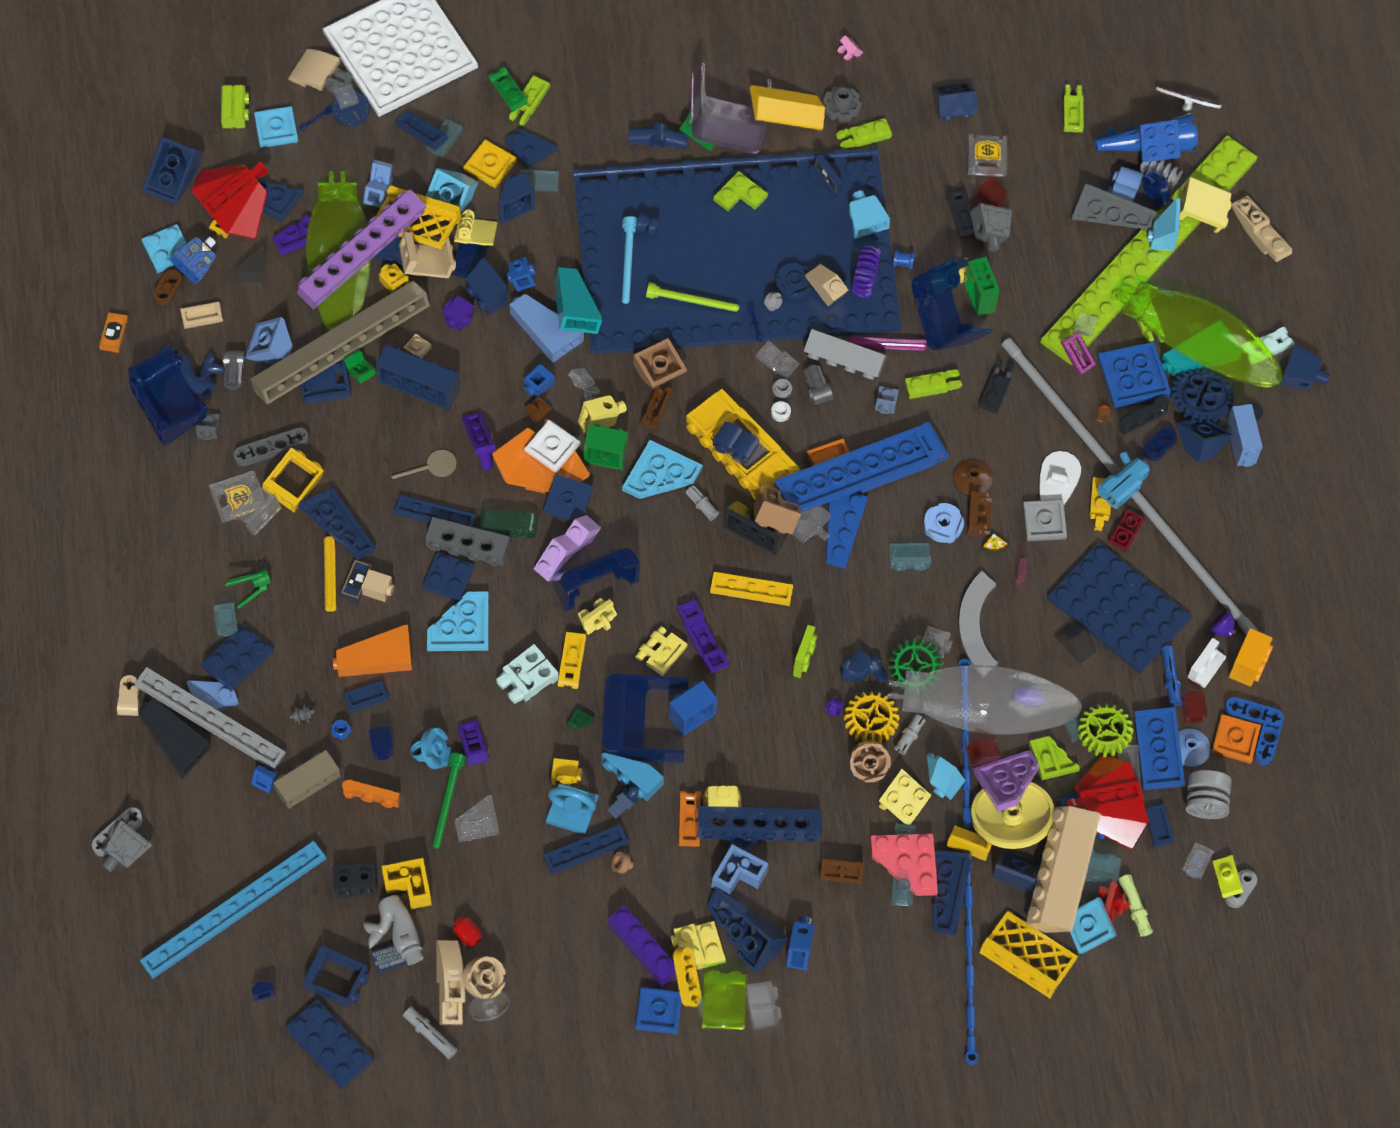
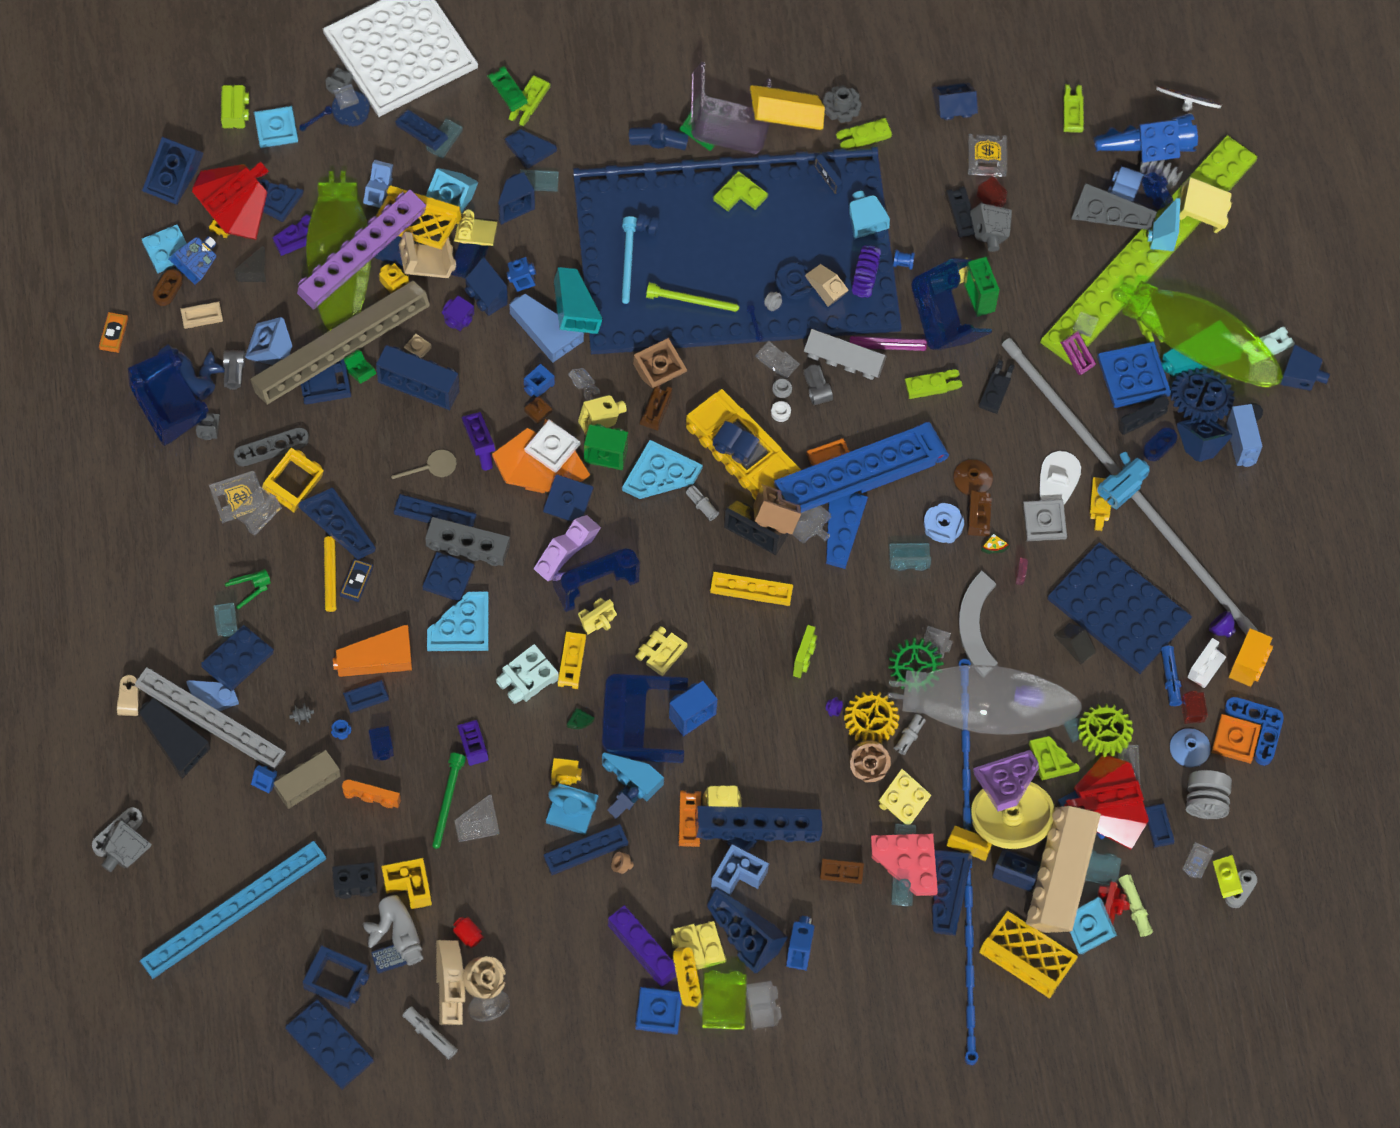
clear blue plate [251,981,275,1001] -> none
tan slope [289,49,340,91] -> none
tan brick [362,569,394,602] -> none
dark azure tile [410,728,451,769] -> none
yellow tile [463,139,517,188] -> none
clear green beam [479,510,538,539] -> none
dark purple slope [677,599,730,673] -> none
bright pink tile [837,35,863,61] -> none
dark blue animal [840,648,889,682] -> none
sand blue bracket [875,386,899,414] -> none
medium azure slope [927,752,965,800] -> none
clear red brick [965,738,1002,766] -> none
clear orange hinge [1096,405,1113,422] -> none
dark red slope [1109,509,1145,552] -> none
blue plate [1134,707,1185,790] -> none
tan slope [1232,196,1292,262] -> none

